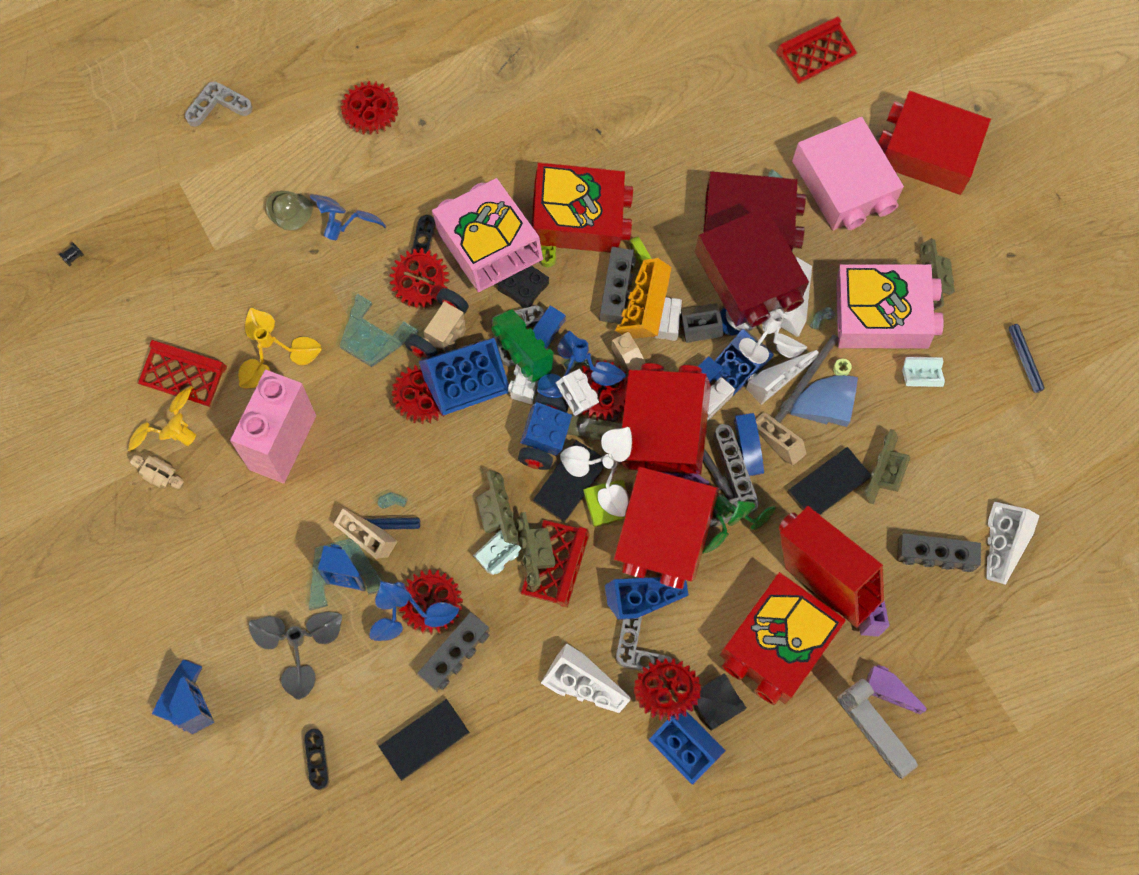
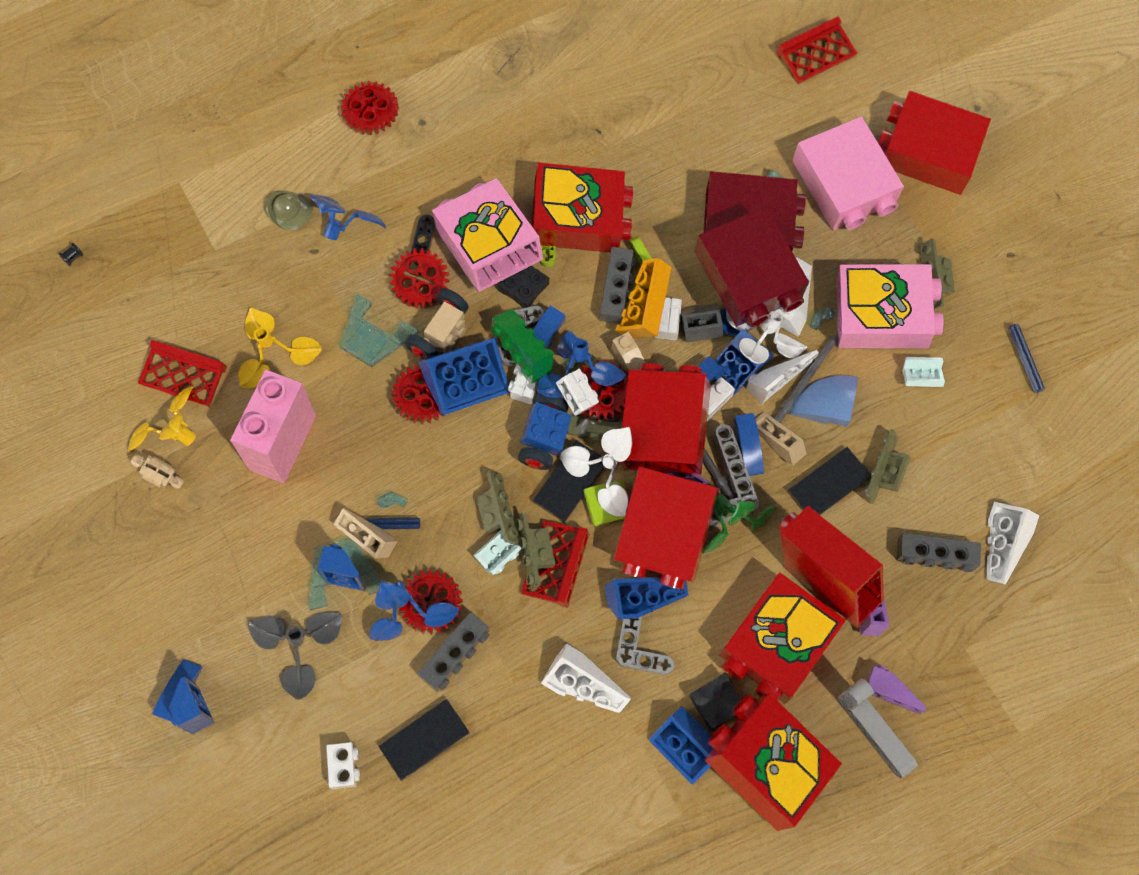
light grey beam [185,82,252,127] -> none
black beam [304,729,330,790] -> none
red gear [634,658,701,721] -> none
yellowish green bush [833,358,852,376] -> none
none -> white brick [327,742,360,789]
none -> red brick [705,693,842,831]

